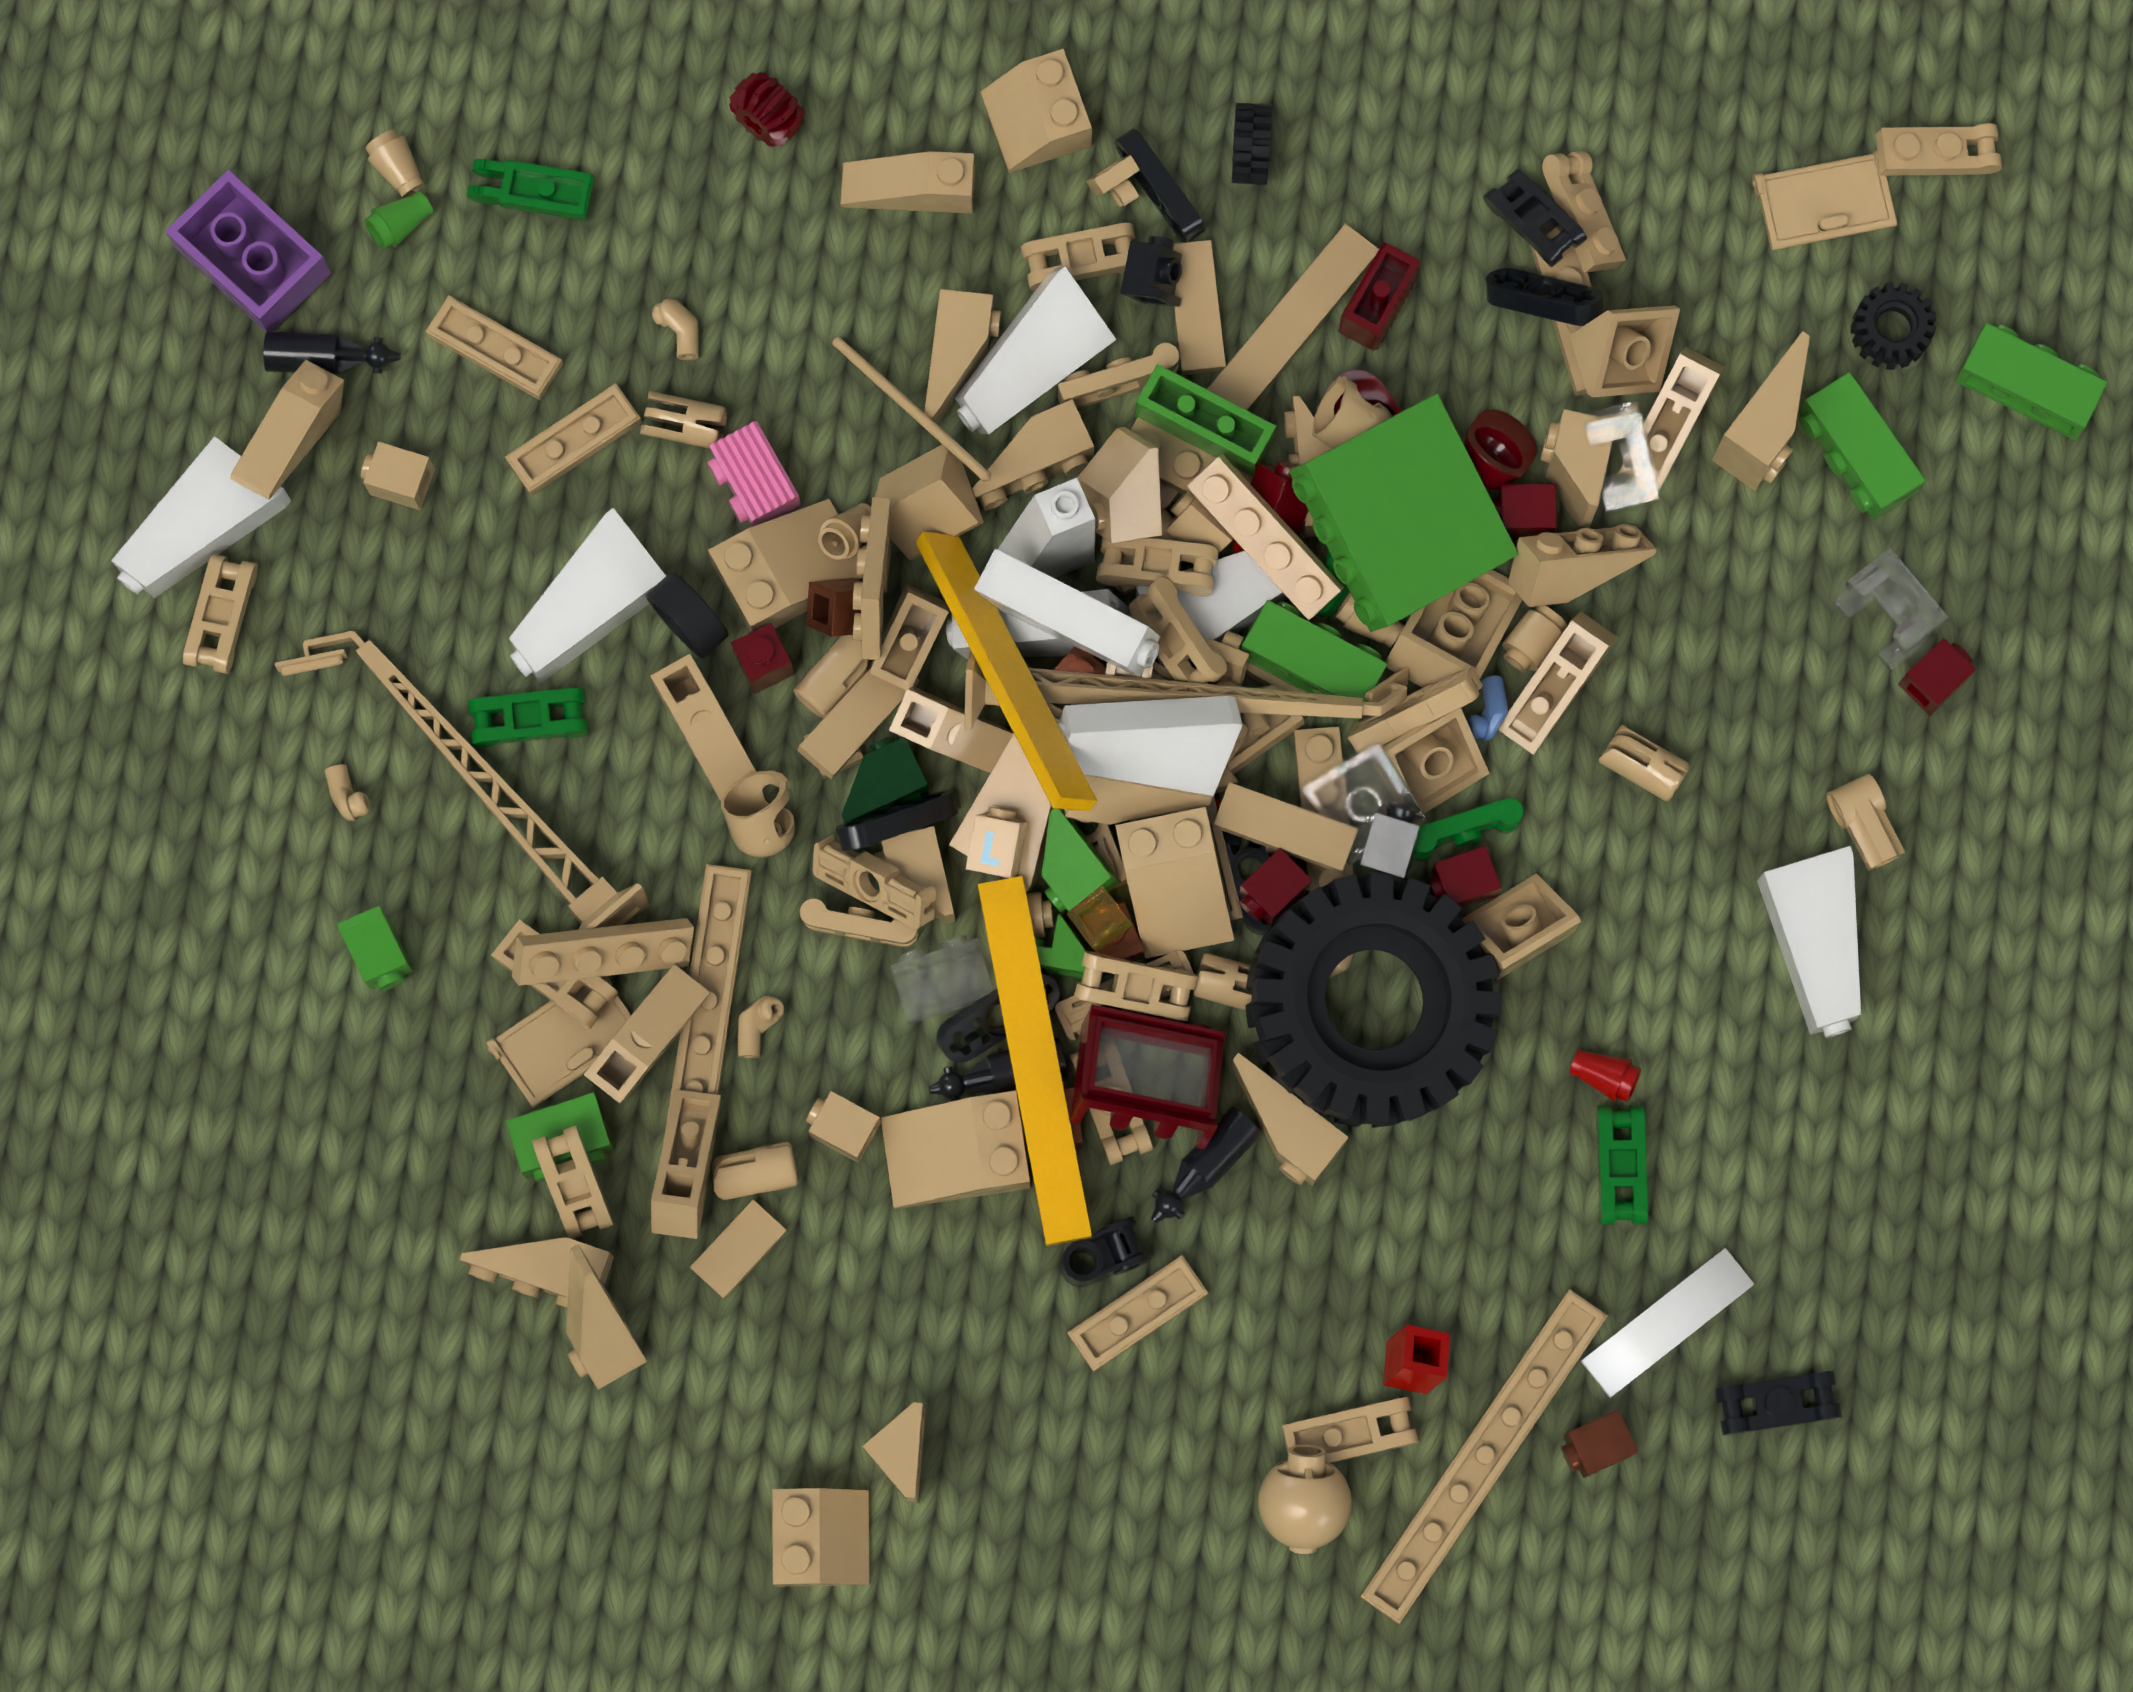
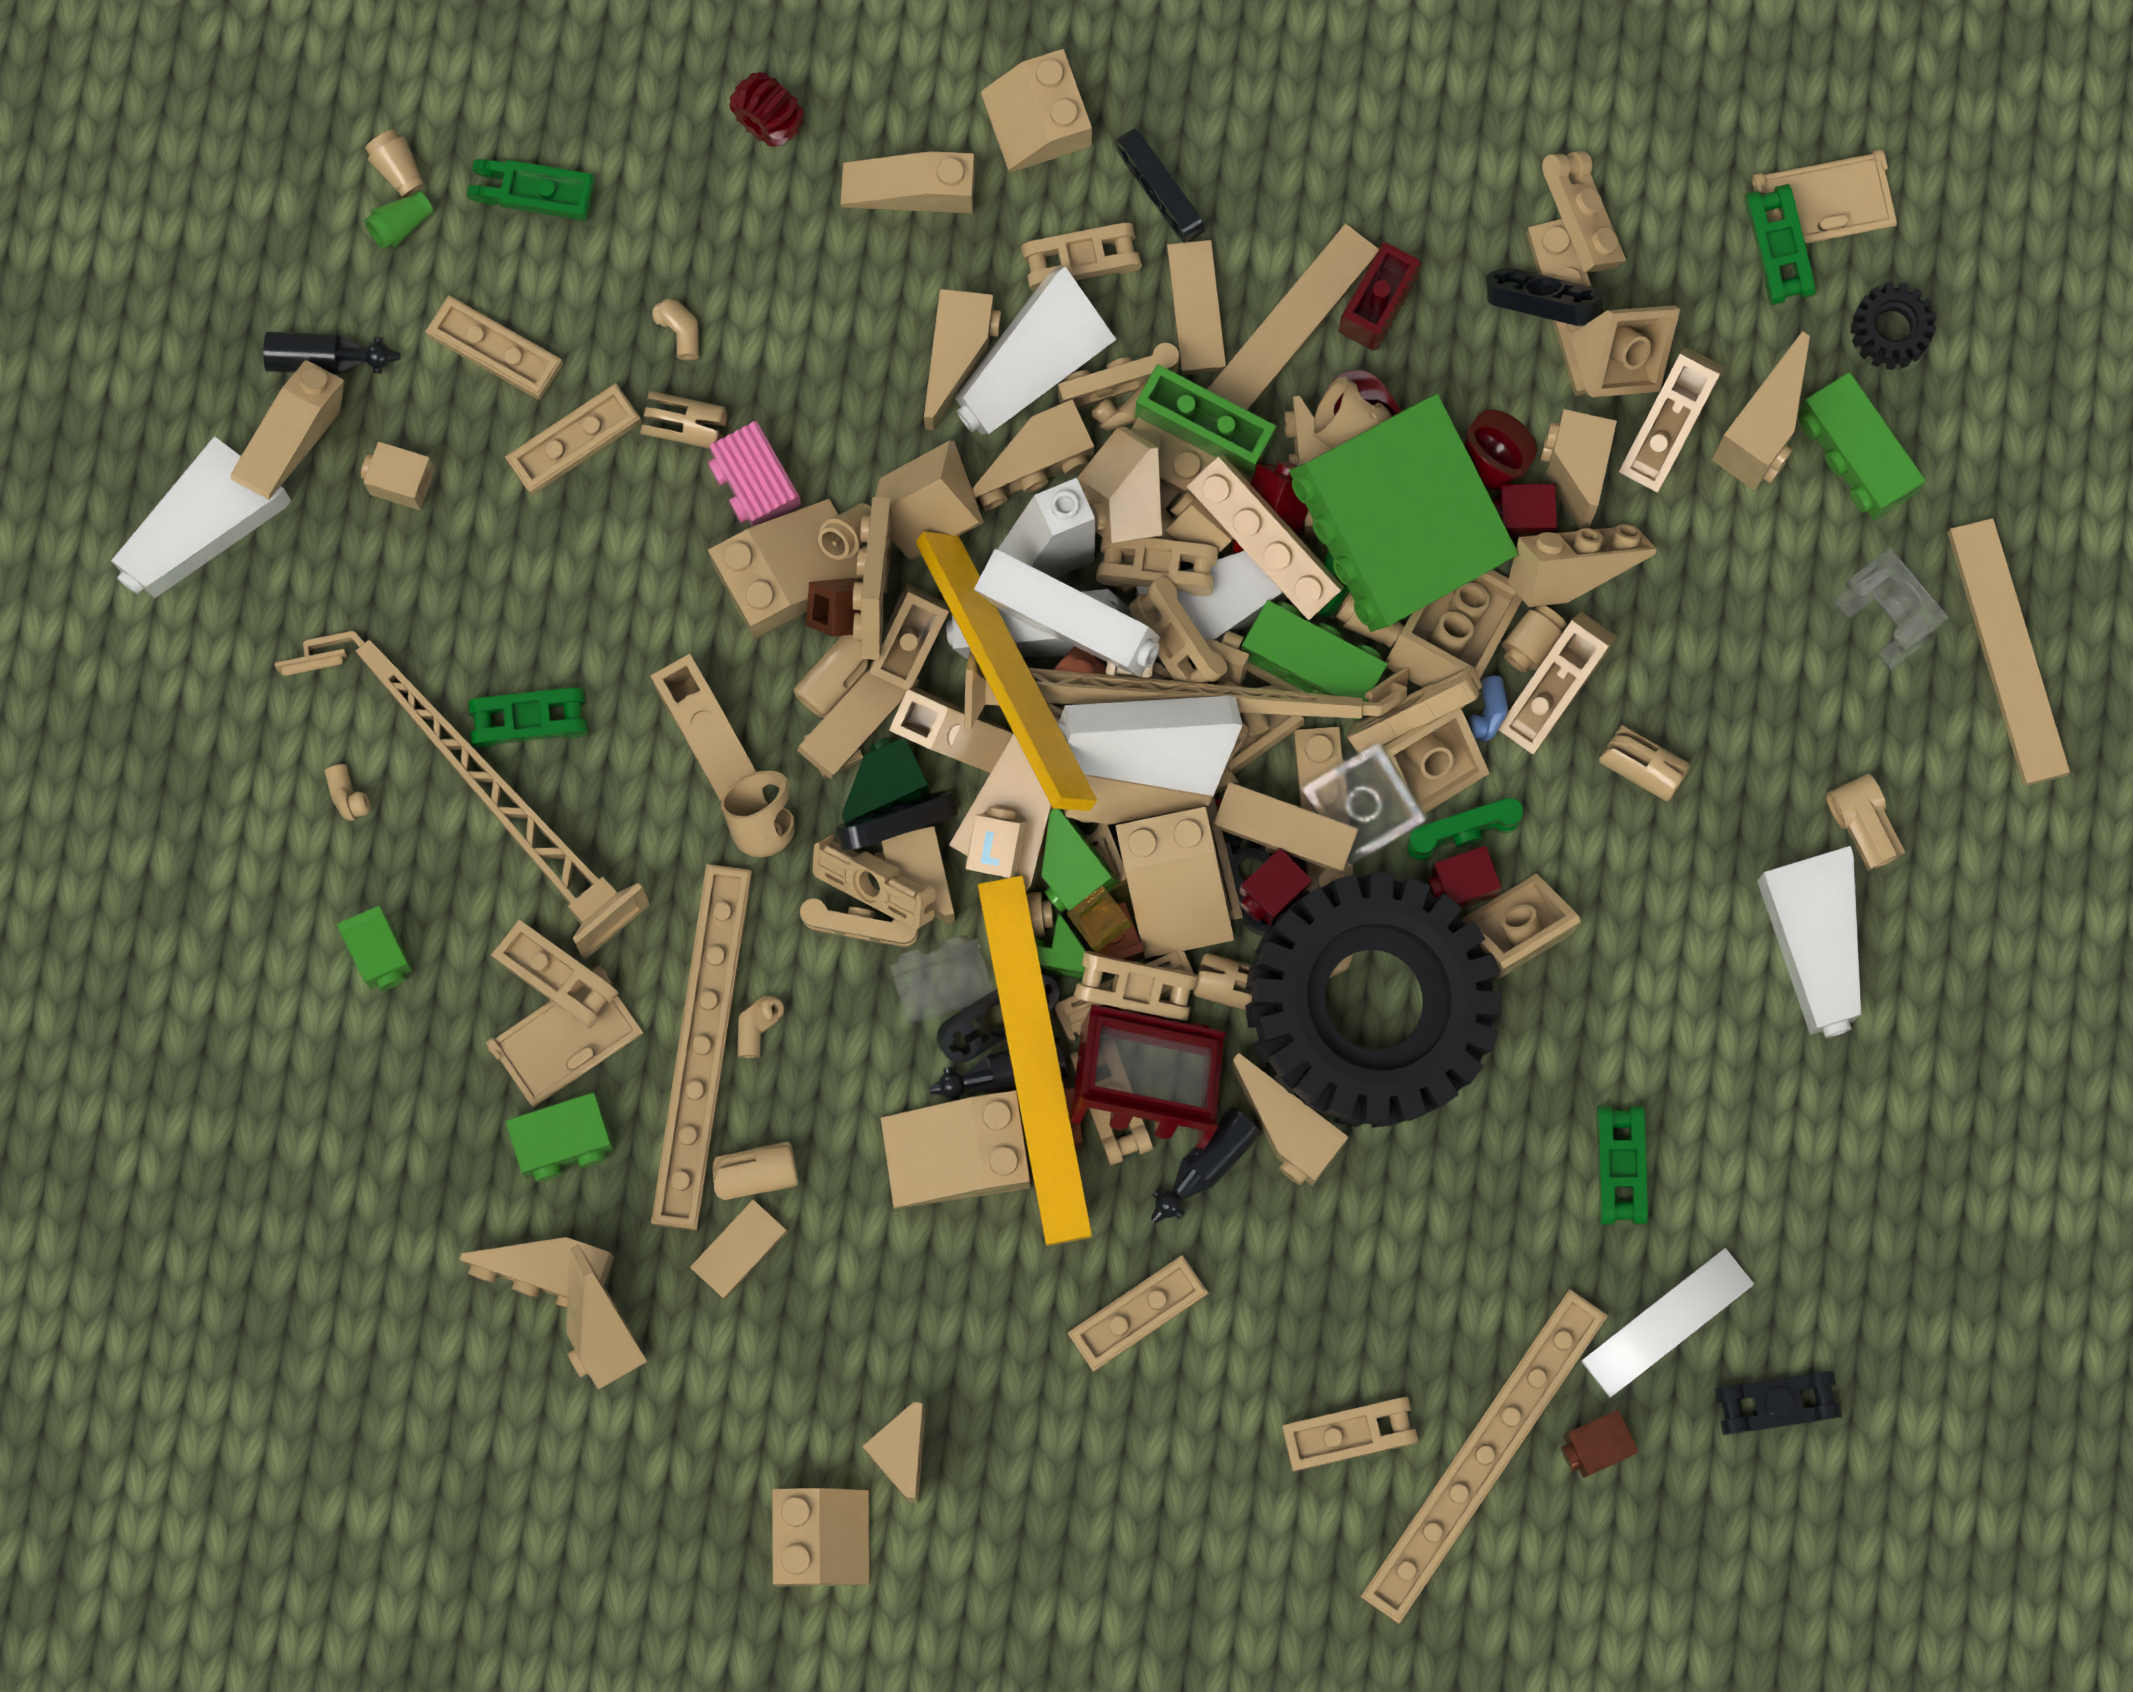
medium lavender brick [165,169,331,332] -> none
tan plate [183,554,258,674] -> none
white slope [509,508,666,683] -> none
tan plate [512,918,694,986] -> none
tan plate [532,1125,614,1239] -> none
tan slope [584,964,711,1103] -> none
black tyre [646,572,729,658] -> none
tan slope [651,1089,721,1239] -> none
dark red brick [731,623,794,694] -> none
tan brick [806,1091,881,1163] -> none
tan axle [832,337,991,482] -> none
black piece [1060,1216,1152,1287] -> none
tan tile [1086,155,1140,207] -> none
black brick [1120,236,1182,307] -> none
black tyre [1232,103,1272,185] -> none
tan brick [1258,1445,1352,1554] -> none
brick [1360,802,1426,878] -> none
red brick [1383,1324,1450,1394] -> none
black plate [1483,169,1587,267] -> none
red cone [1569,1049,1641,1102] -> none
clear panel [1585,400,1659,511] -> none
tan plate [1875,123,2002,176] -> none
dark red brick [1898,638,1976,716] -> none
bright green brick [1955,323,2108,441] -> none
none -> tan arm [1092,385,1145,431]
none -> green plate [1744,184,1816,305]
none -> tan tile [1947,518,2070,787]

